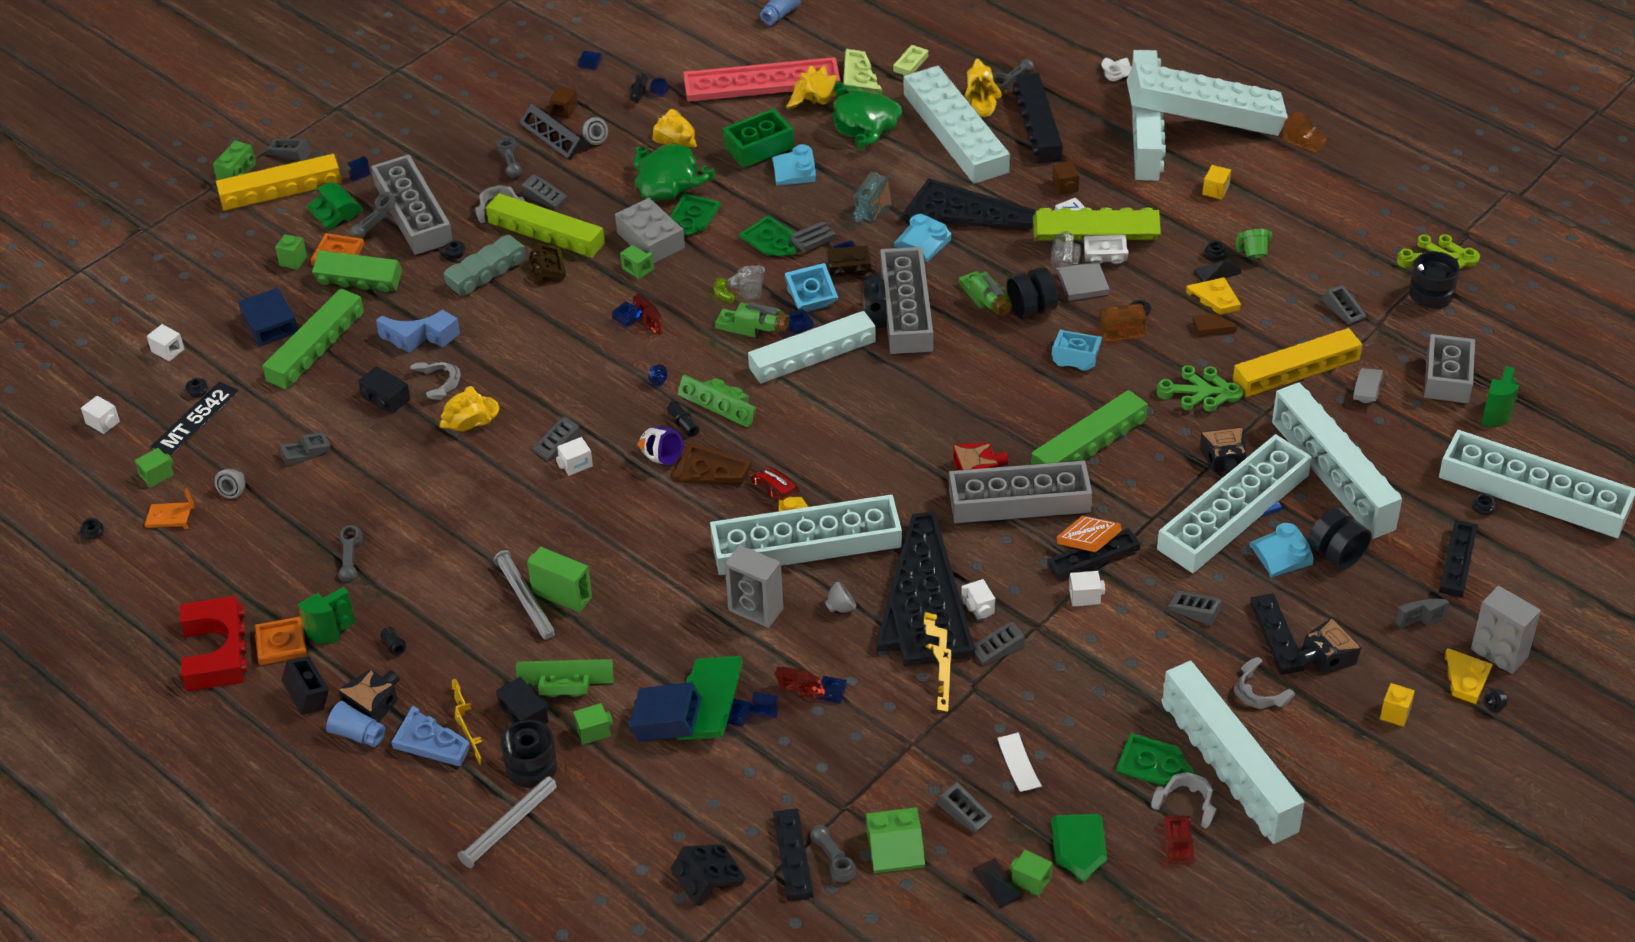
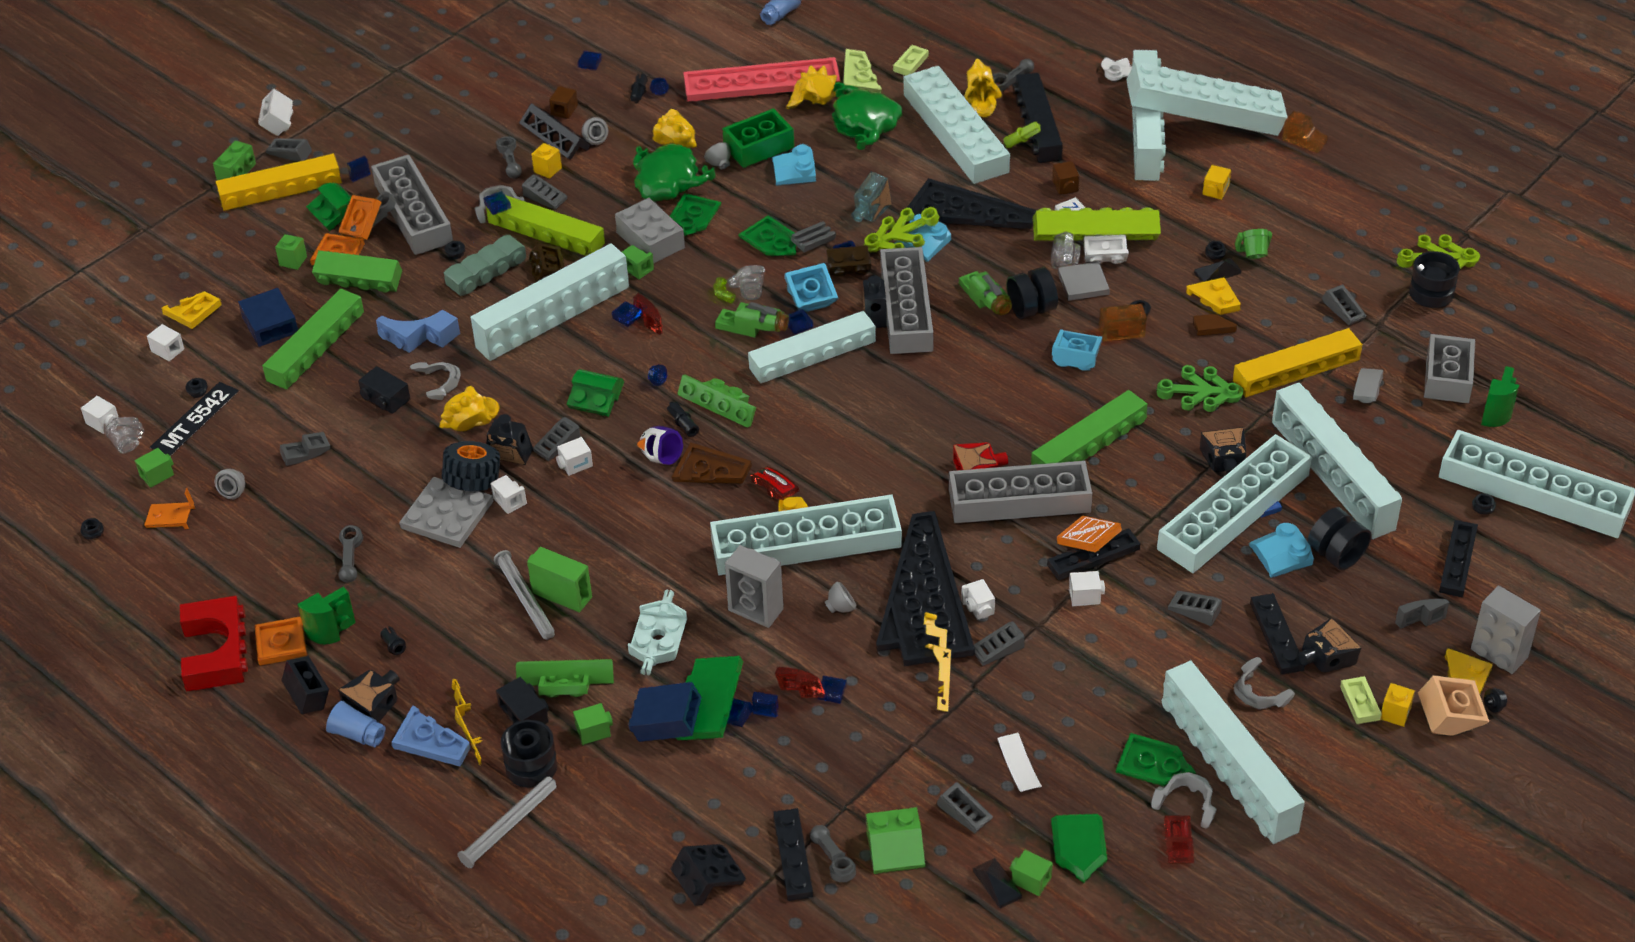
none -> clear piece [104,417,144,453]
none -> yellow wing [161,291,221,329]
none -> white brick [258,89,293,136]
none -> orange tile [338,195,381,240]
none -> light grey plate [399,477,494,548]
none -> black wheel [442,441,500,491]
none -> light aqua brick [471,243,629,361]
none -> clear blue plate [483,191,511,215]
none -> black torso [486,414,533,465]
none -> white brick [491,475,527,514]
none -> yellow brick [532,143,562,179]
none -> green brick [566,369,624,417]
none -> light aqua plate [628,590,687,676]
none -> light grey brick [704,142,731,169]
none -> lime plant [864,207,939,252]
none -> lime axle [1003,122,1041,149]
none -> yellowish green plate [1340,676,1381,724]
none -> light nougat slope [1418,676,1489,736]

